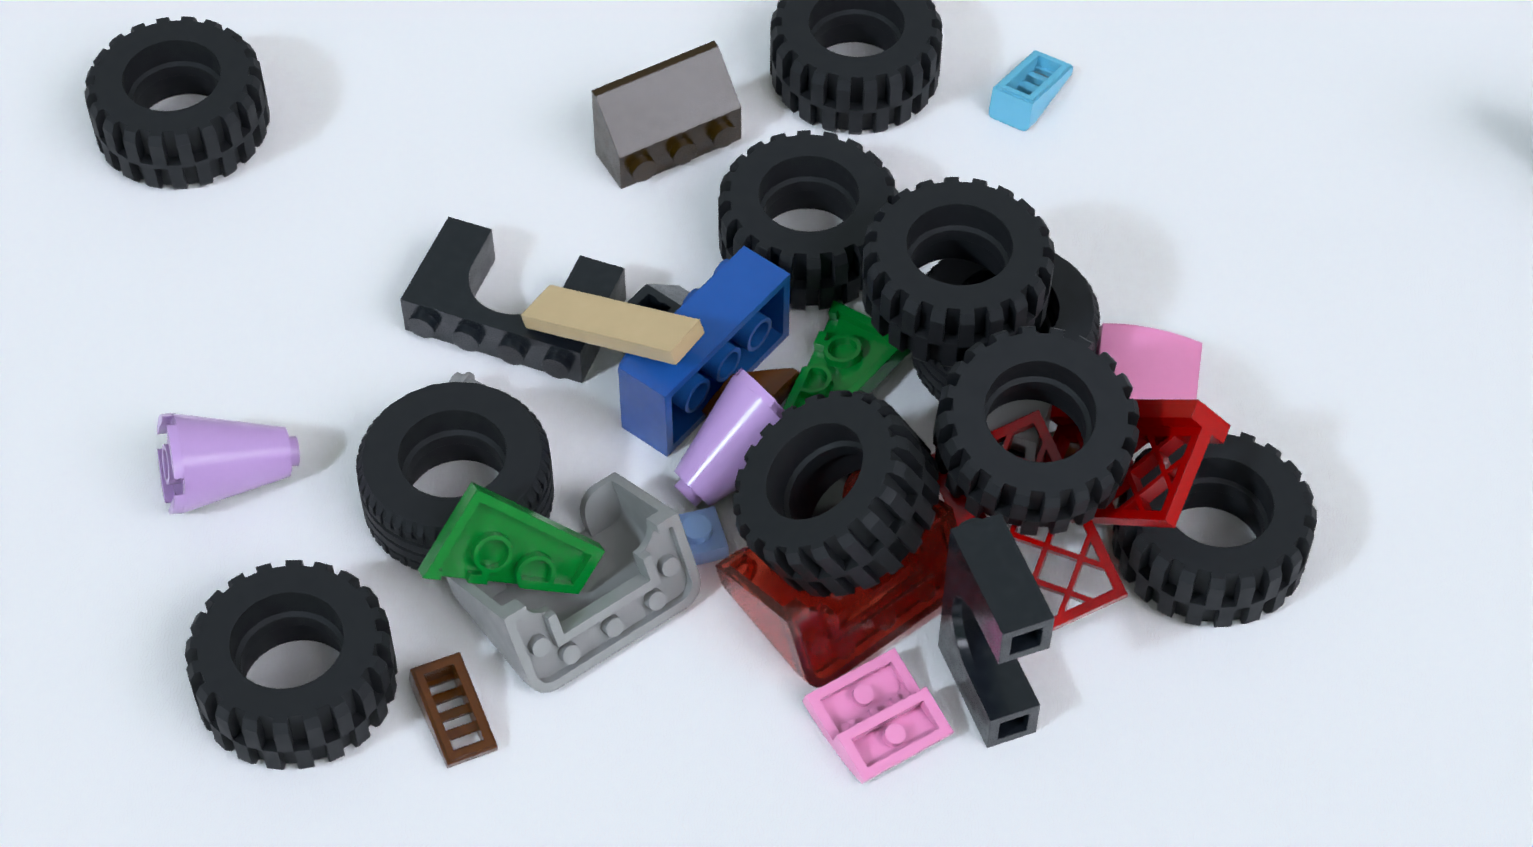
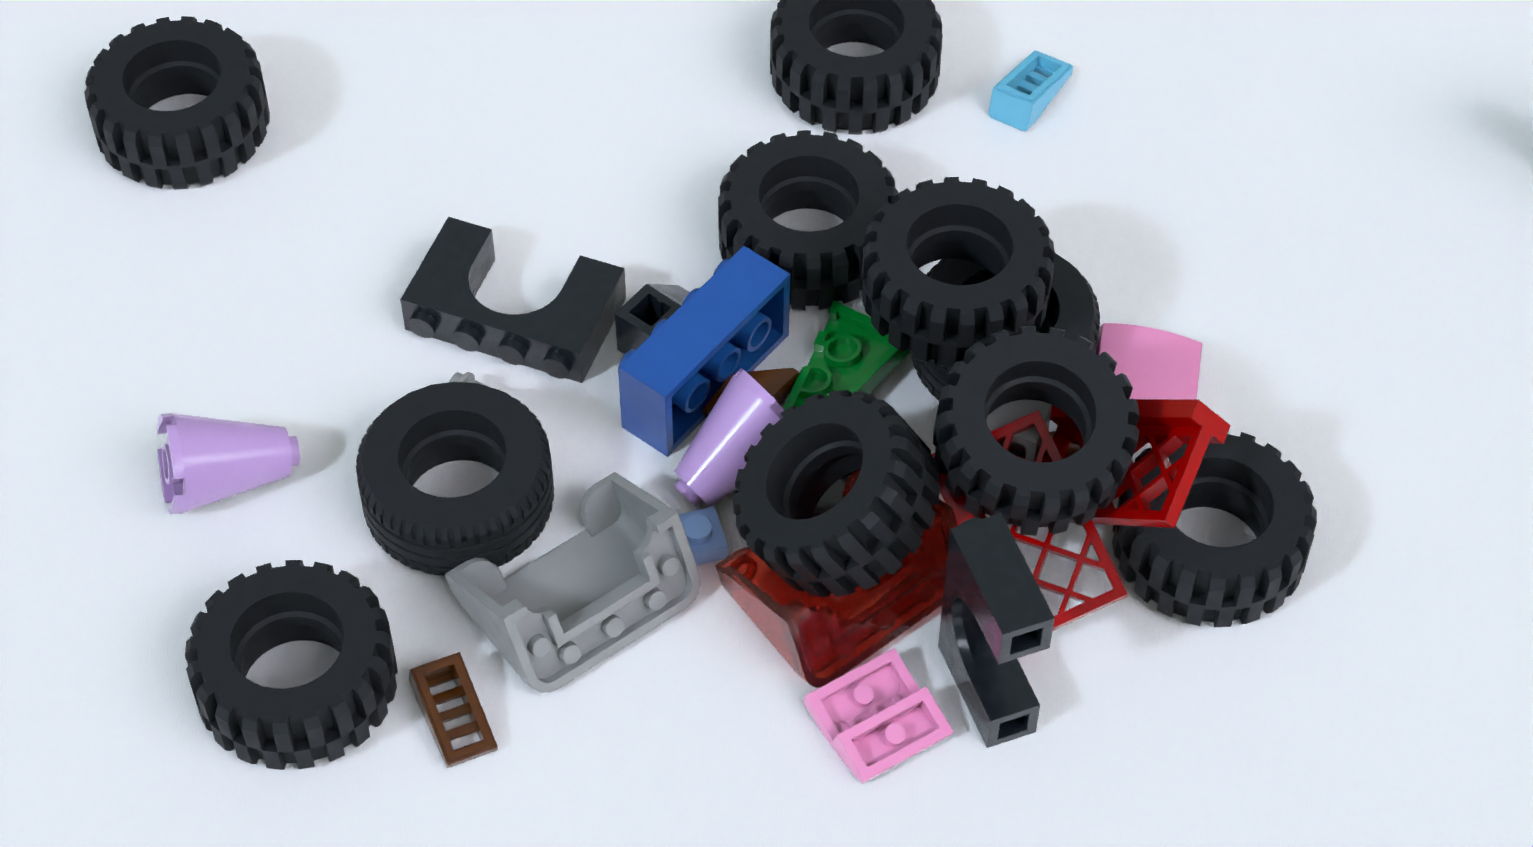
green wing [418,481,605,594] -> none
tan tile [521,285,705,365] -> none
slope [591,41,741,189] -> none

